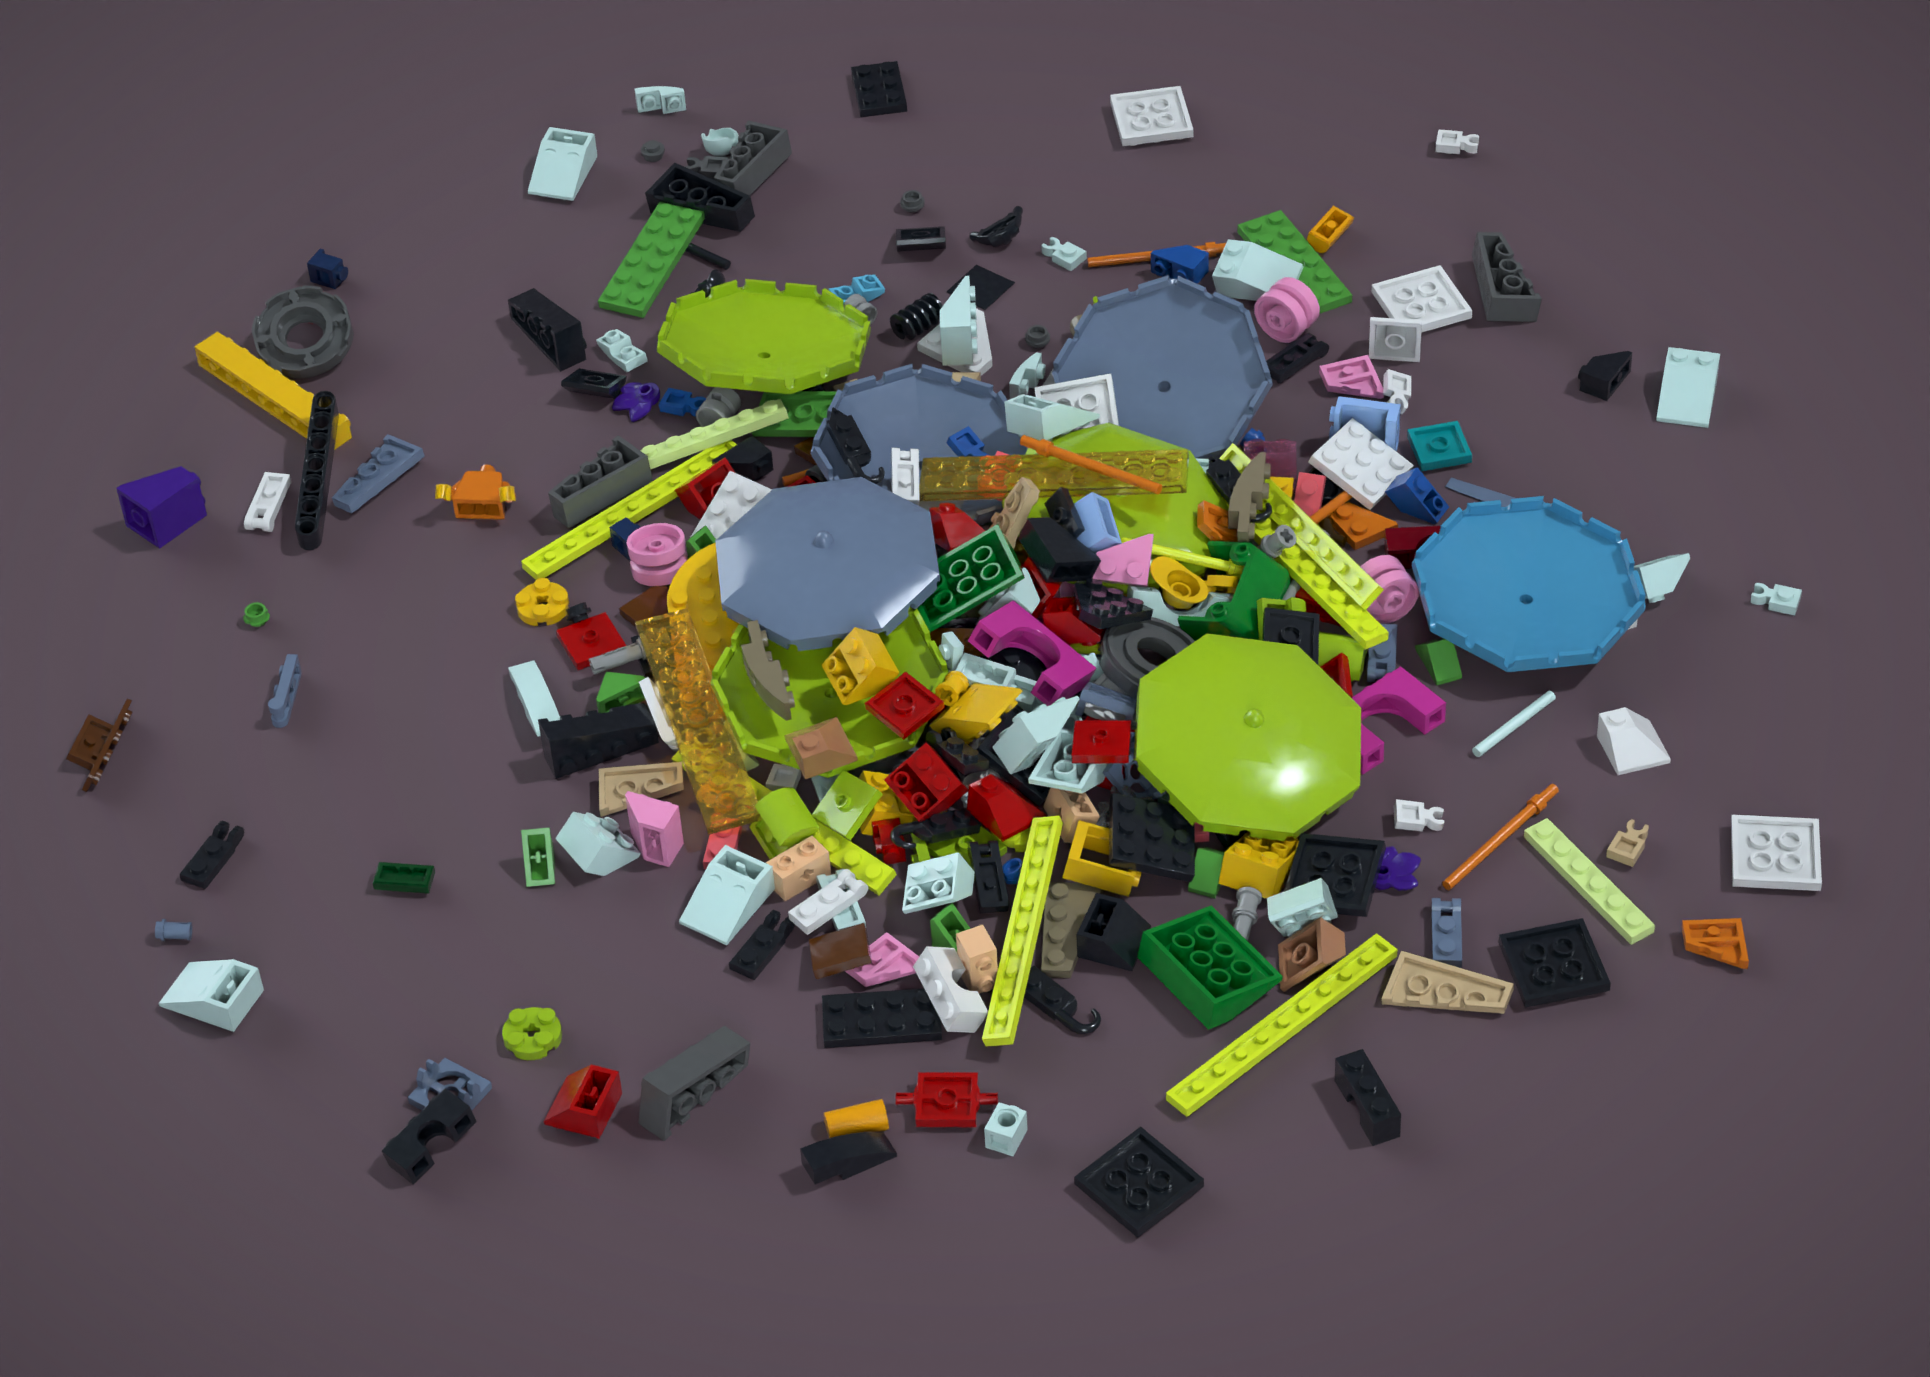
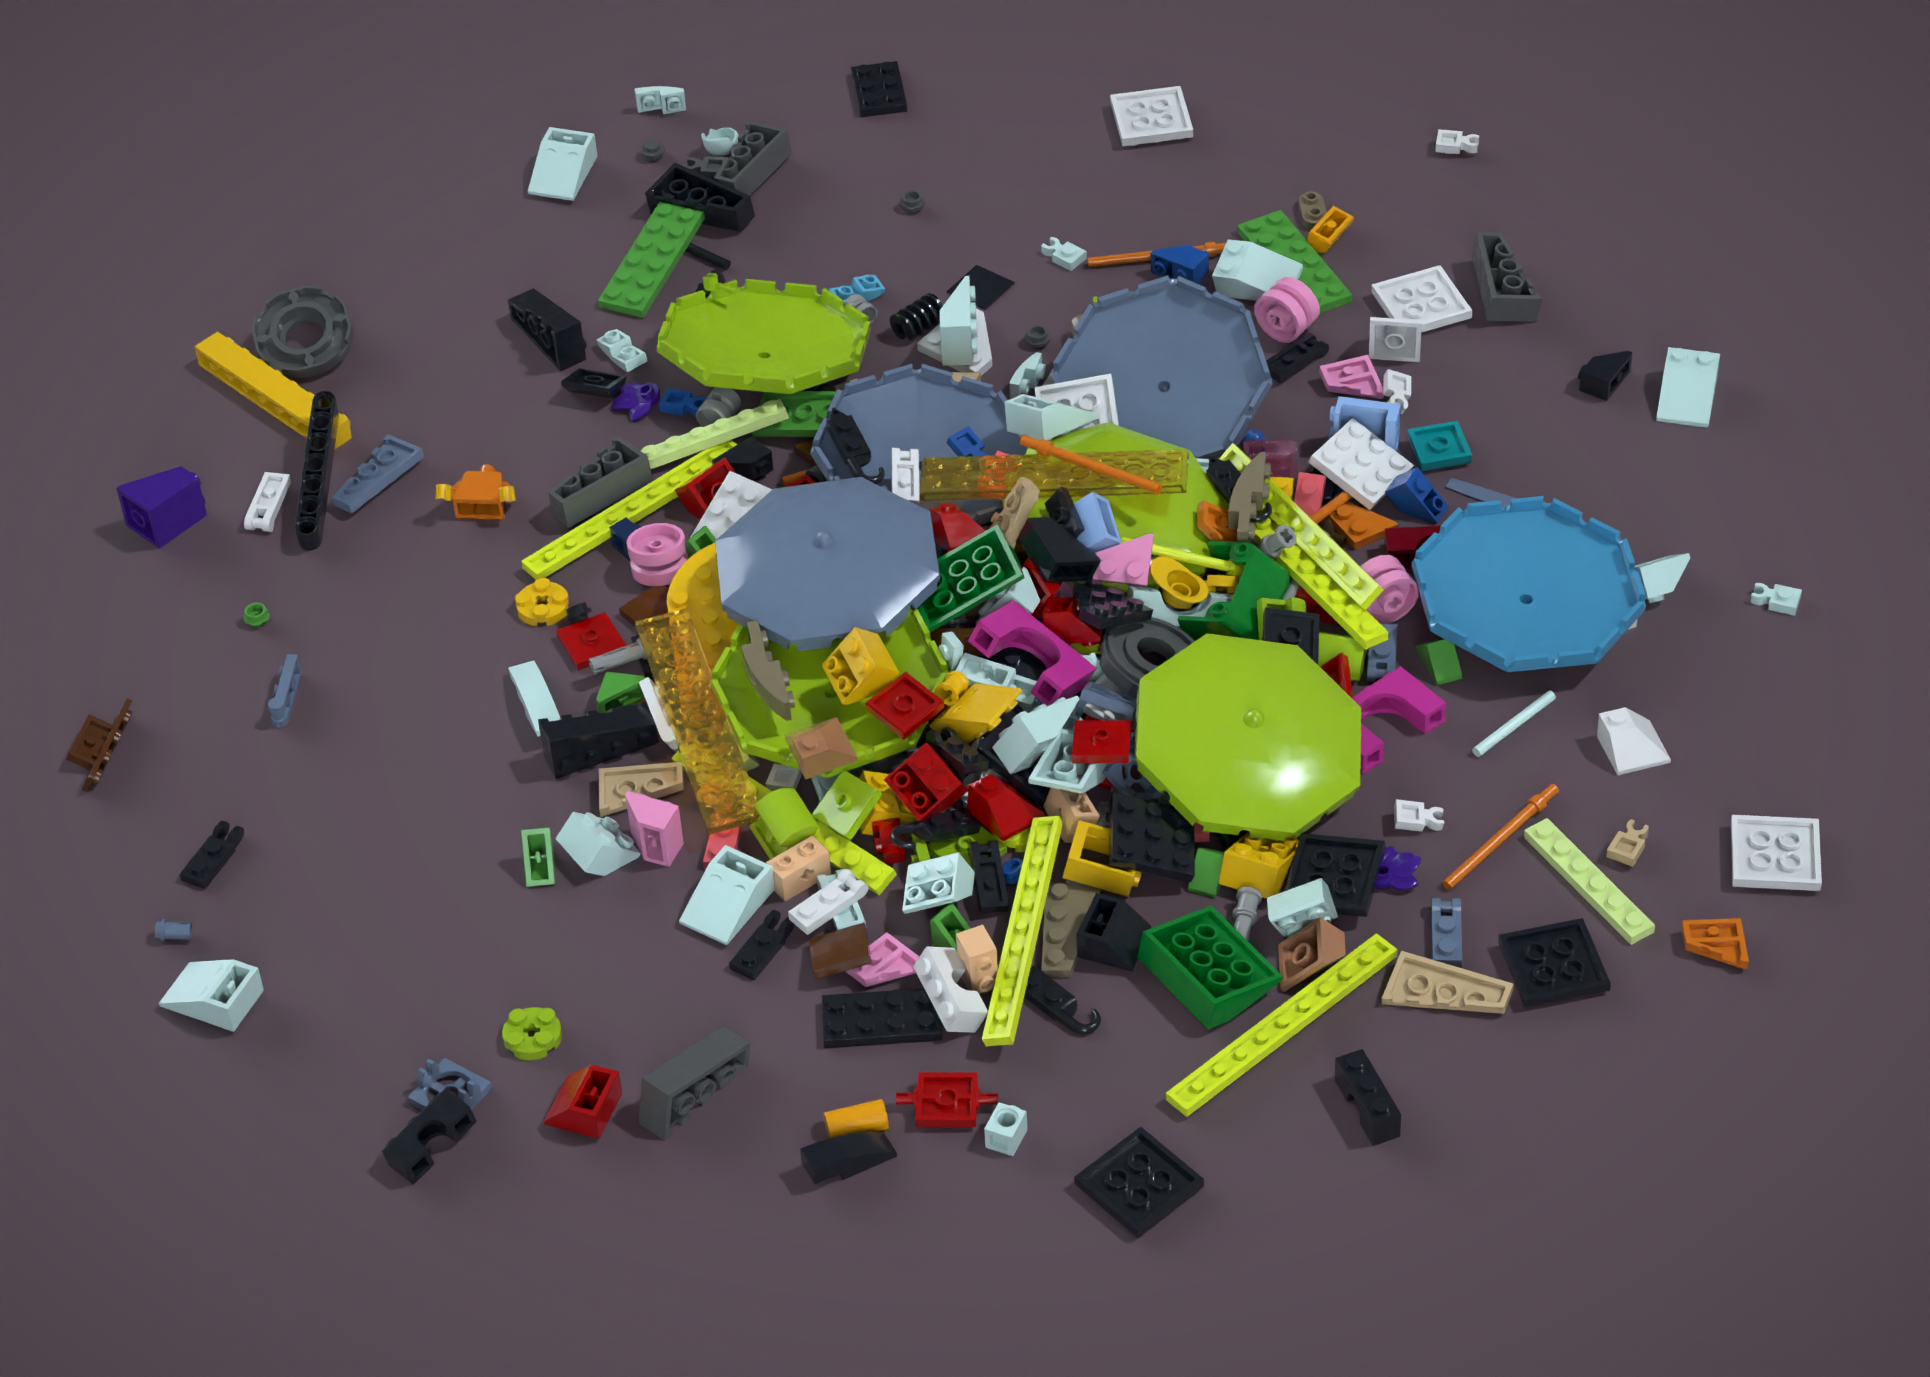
dark blue brick [307,249,348,289] -> none
dark green plate [372,862,435,894] -> none
black slope [896,226,946,252] -> none
black piece [969,206,1023,247] -> none
none -> lime hand [703,273,737,295]
none -> dark tan plate [1299,191,1327,230]

